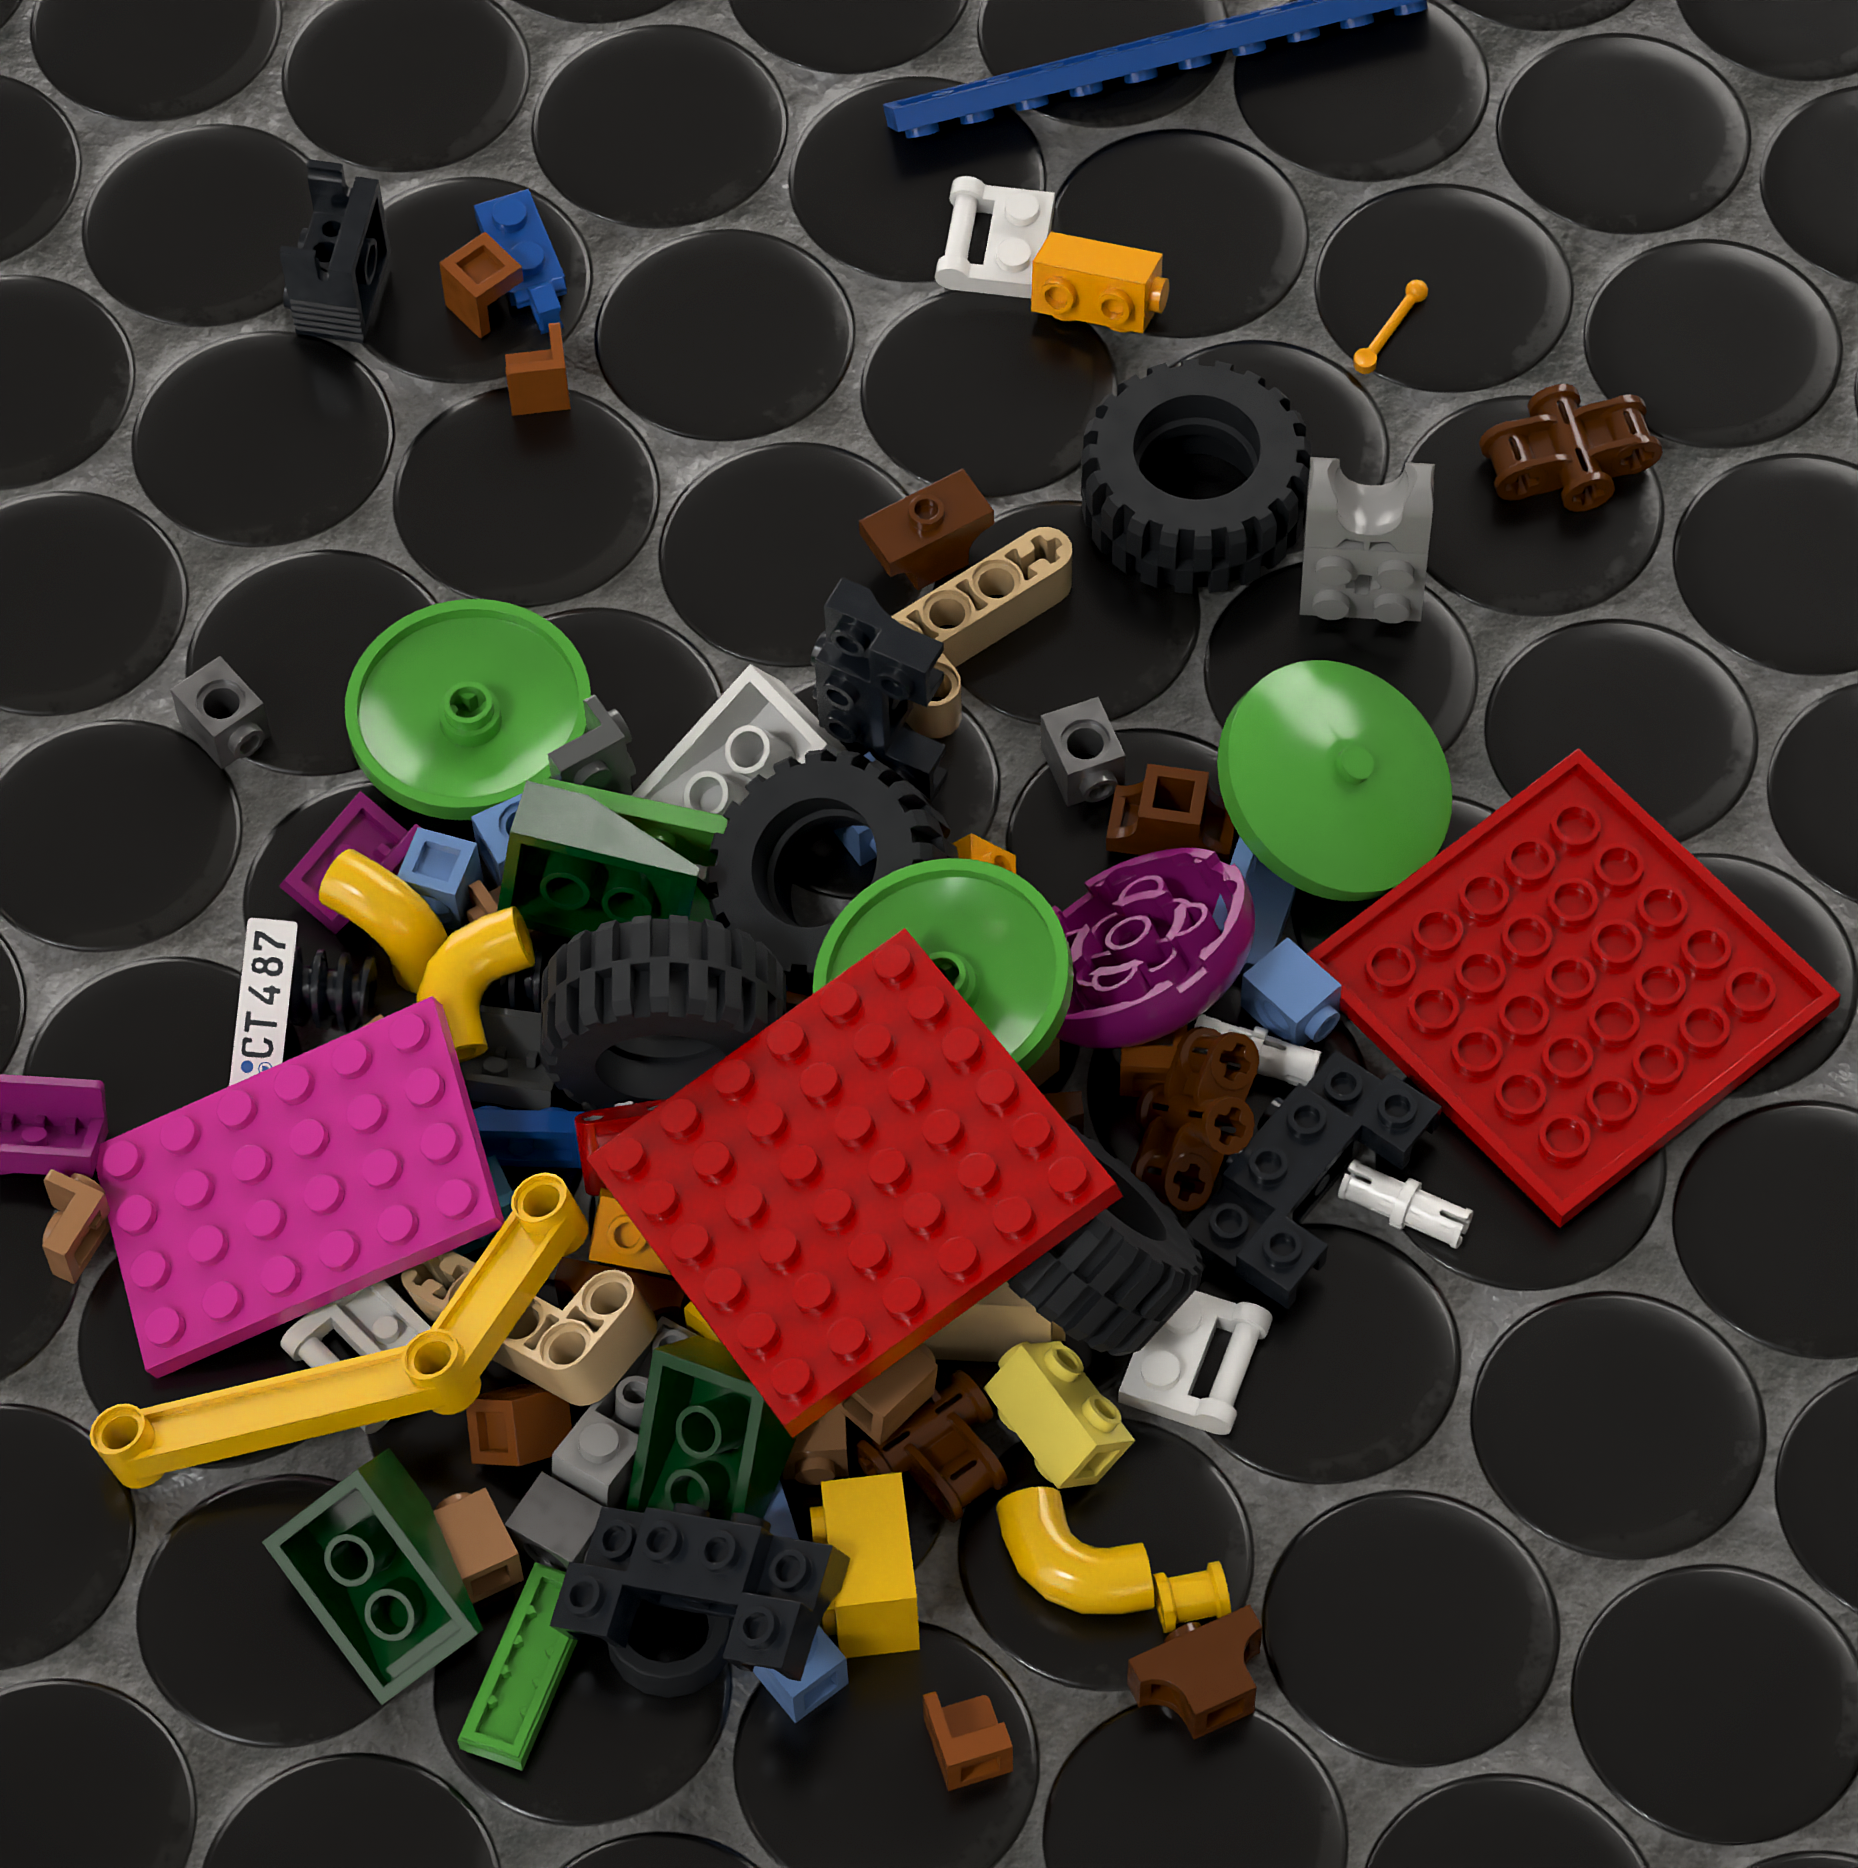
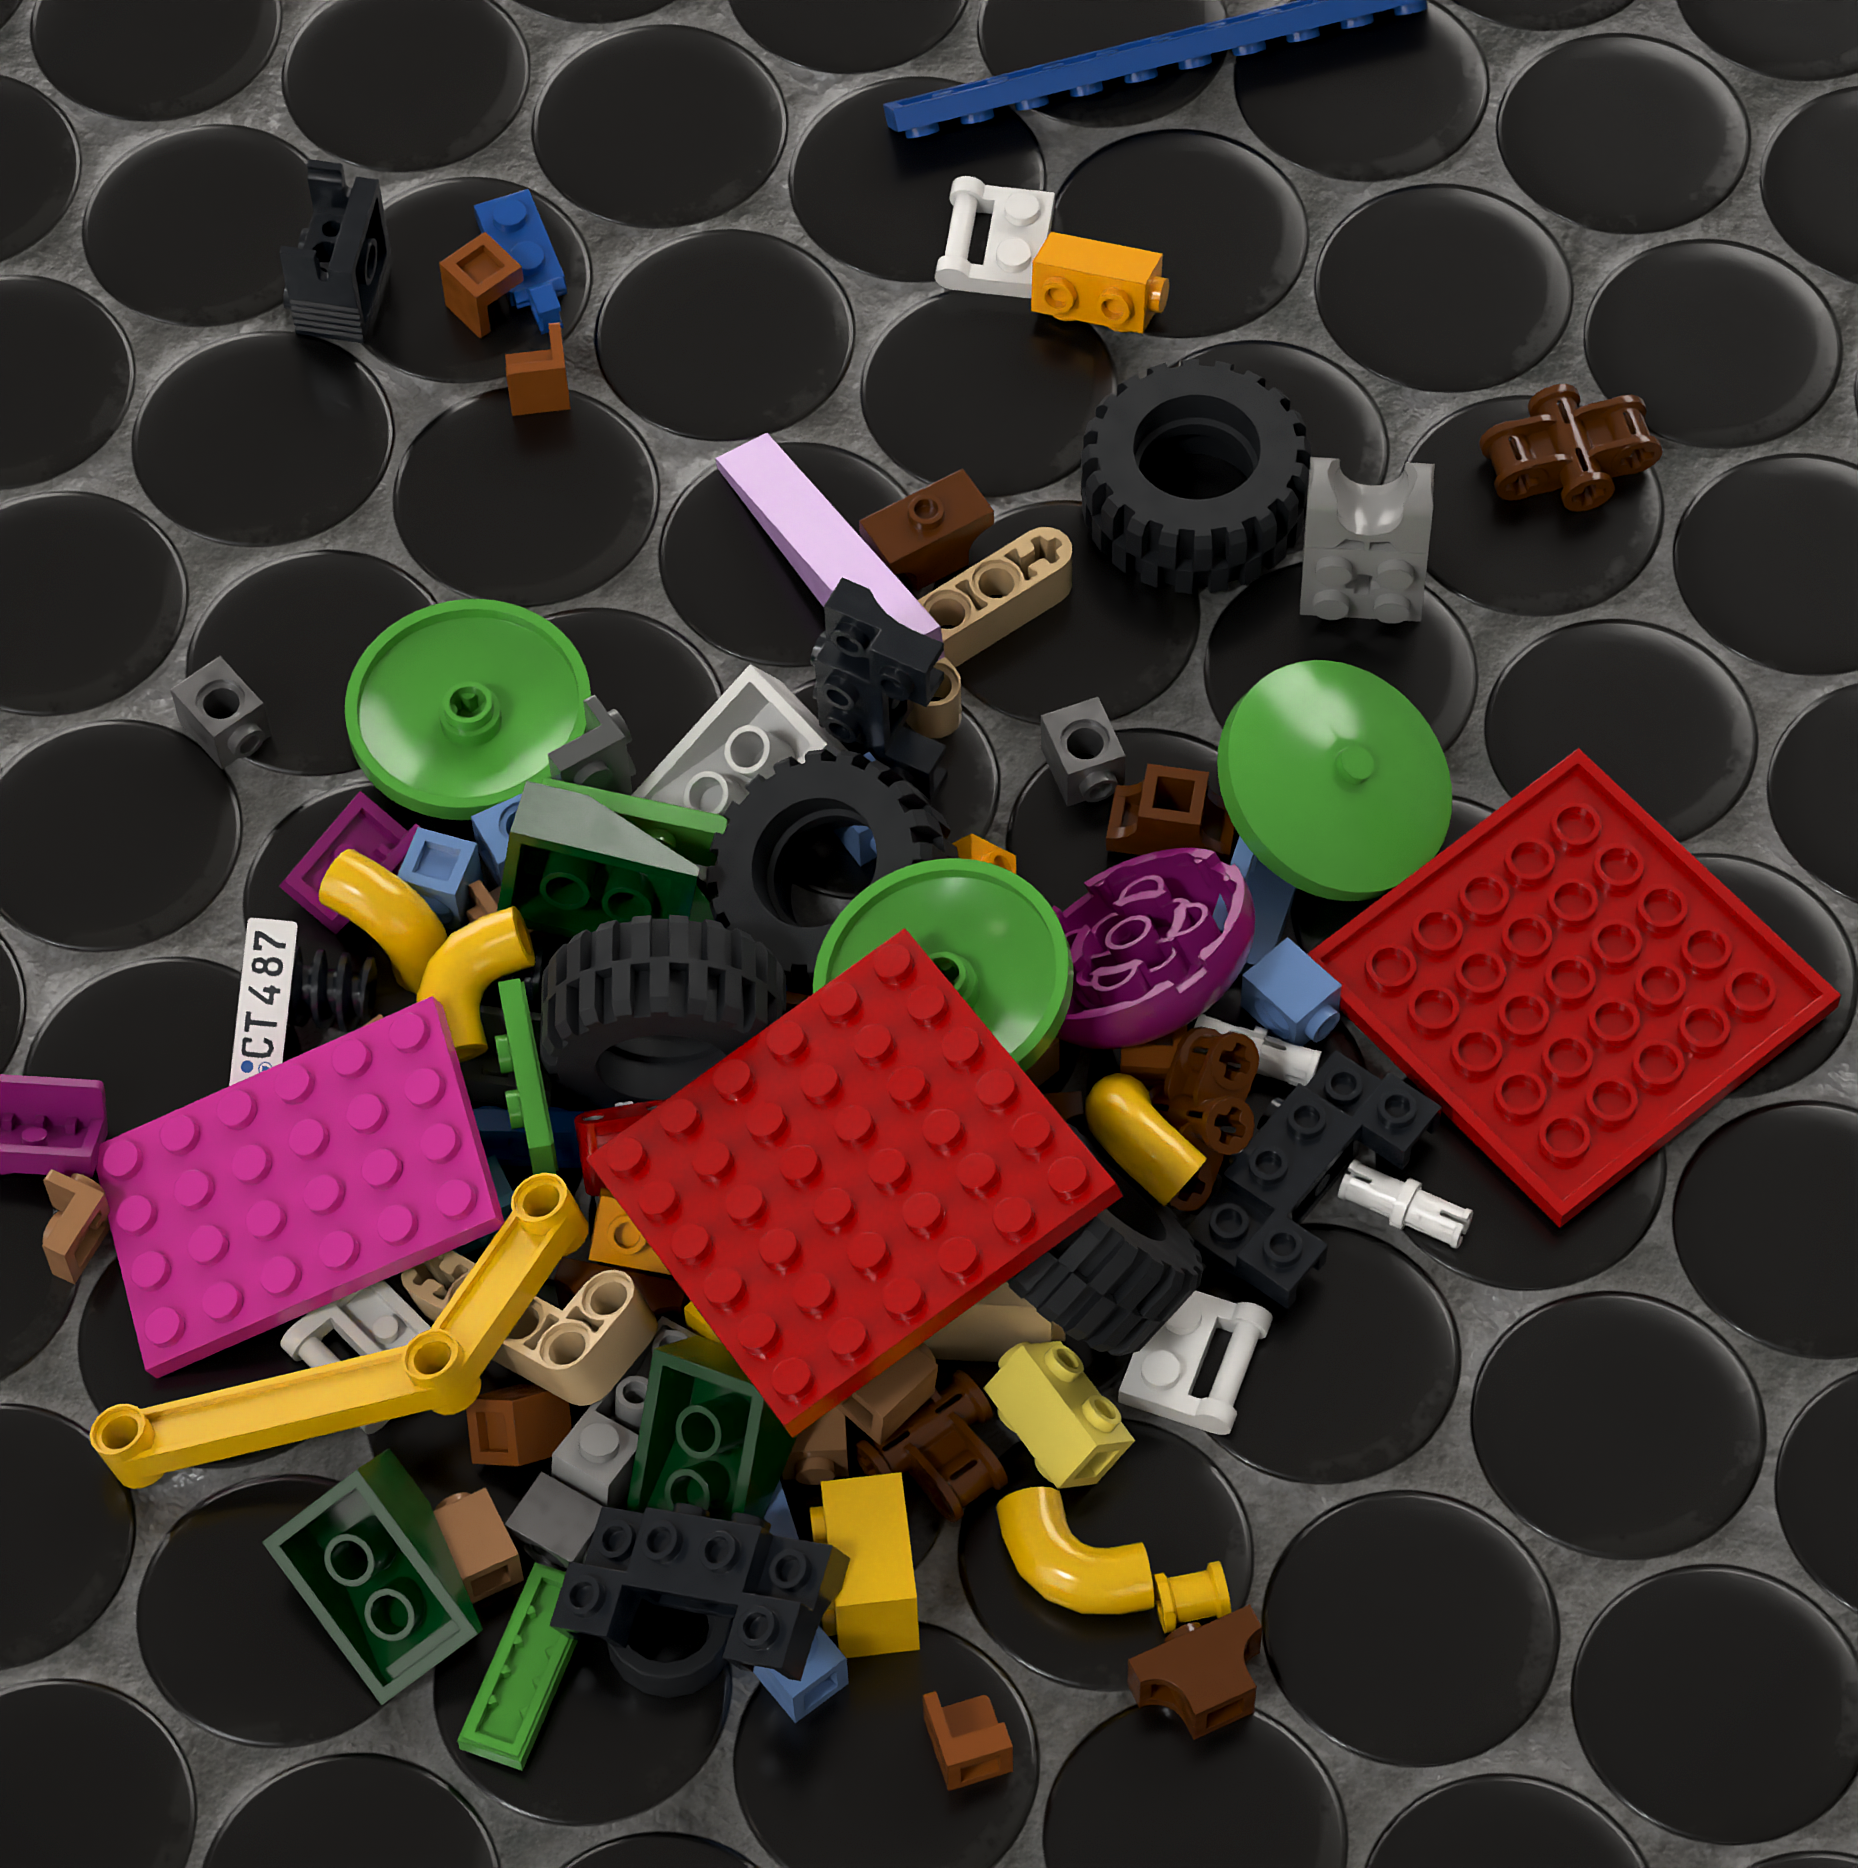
light orange hinge [1353,279,1428,374] -> none
none -> bright green plate [494,978,559,1175]
none -> slope [715,433,945,661]
none -> yellow cylinder [1085,1073,1207,1206]

